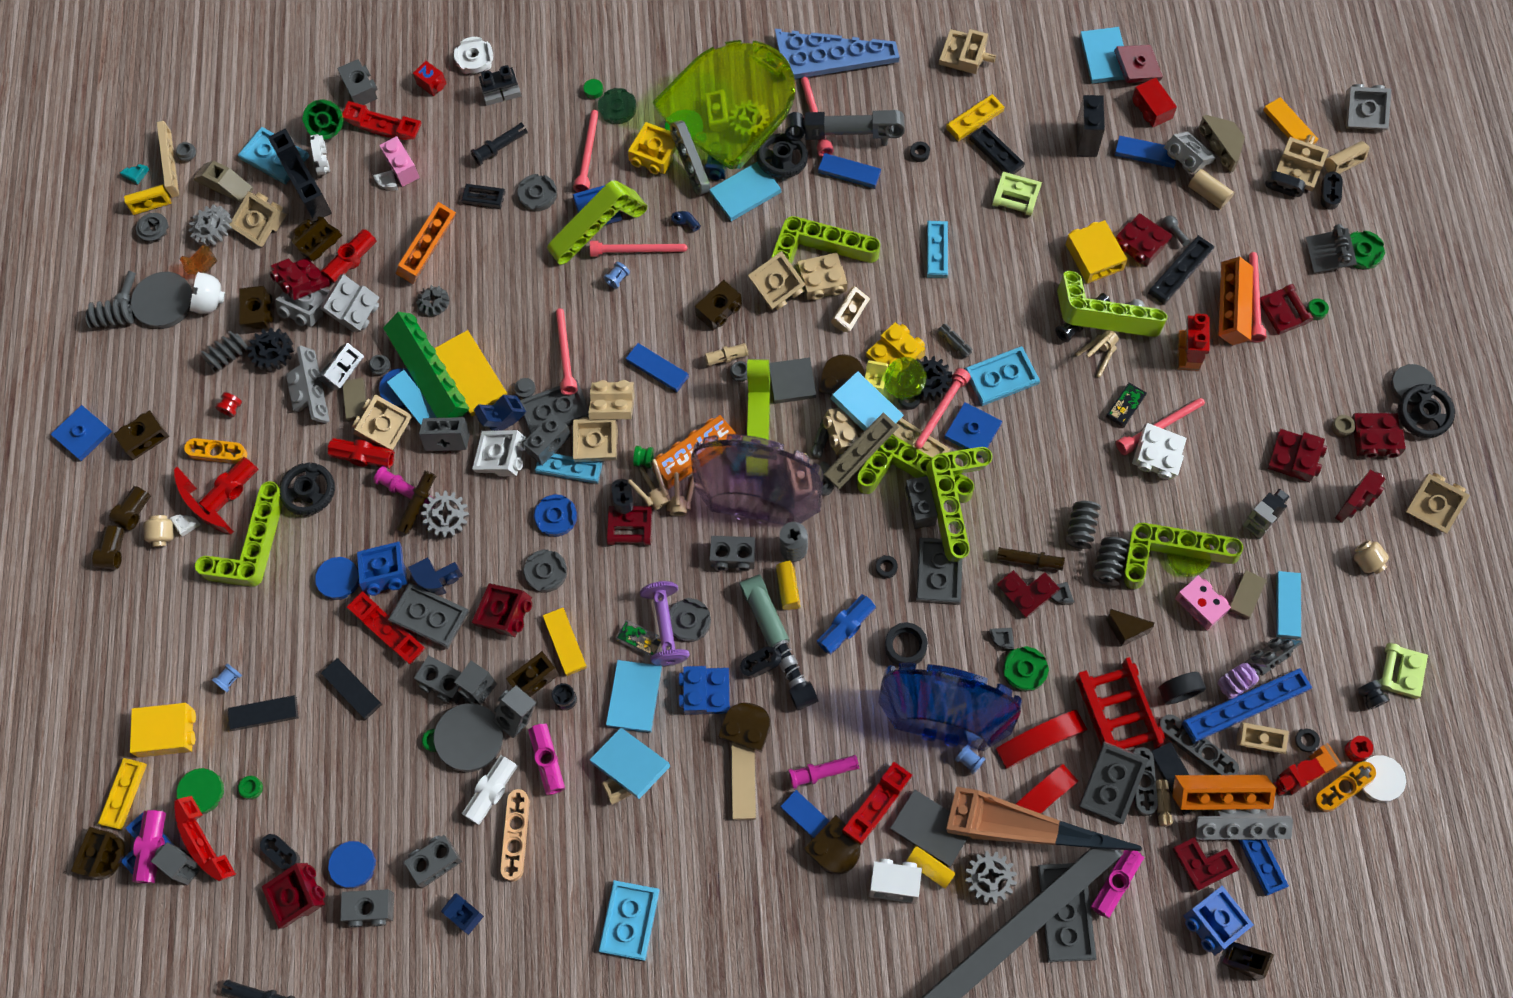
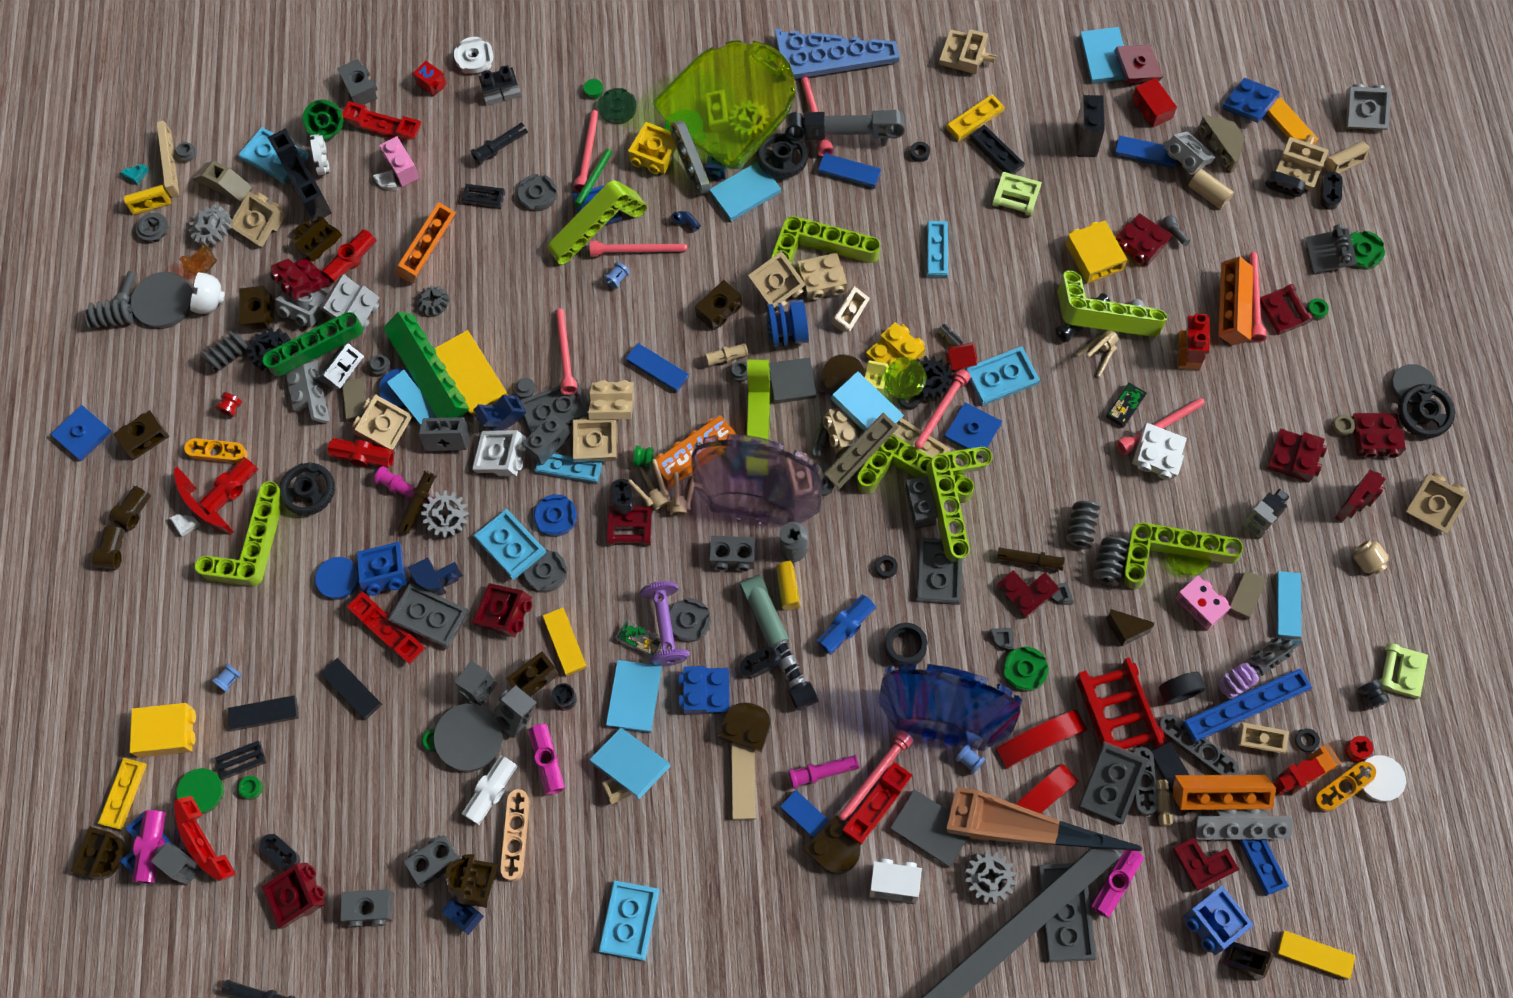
tan head [143,515,174,547] -> none
blue tile [328,841,376,888] -> none
dark grey brick [414,655,462,704] -> none
yellow brick [906,846,955,889] -> none
black tile [1148,235,1215,305] -> none
none -> black tile [215,741,267,780]
none -> green beam [263,312,363,376]
none -> dark brown slope [445,854,498,908]
none -> medium azure tile [473,508,547,580]
none -> green bar [574,149,612,208]
none -> blue wheel [766,299,809,348]
none -> coral piece [839,730,914,821]
none -> red brick [945,342,978,370]
none -> blue plate [1223,77,1280,123]
none -> yellow tile [1277,930,1356,980]

